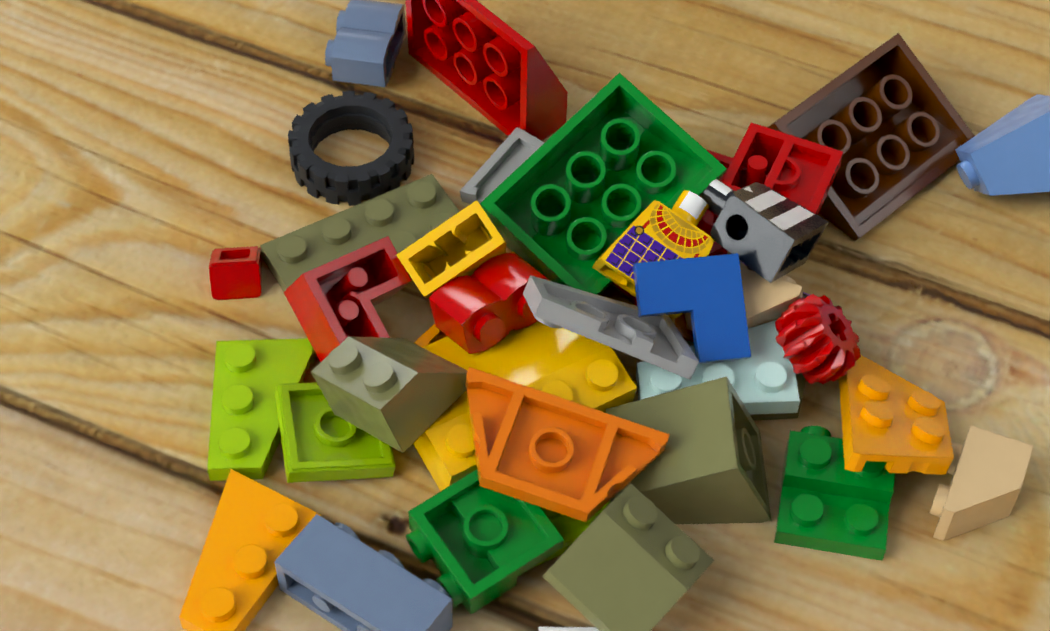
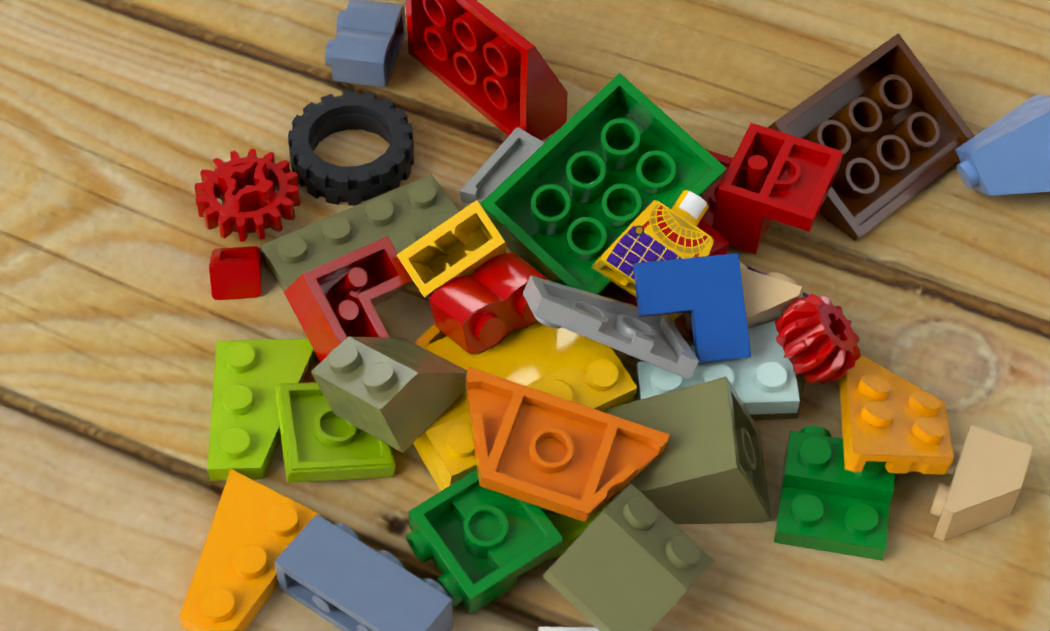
black torso [701,179,829,283] -> none
none -> red gear [194,149,301,242]

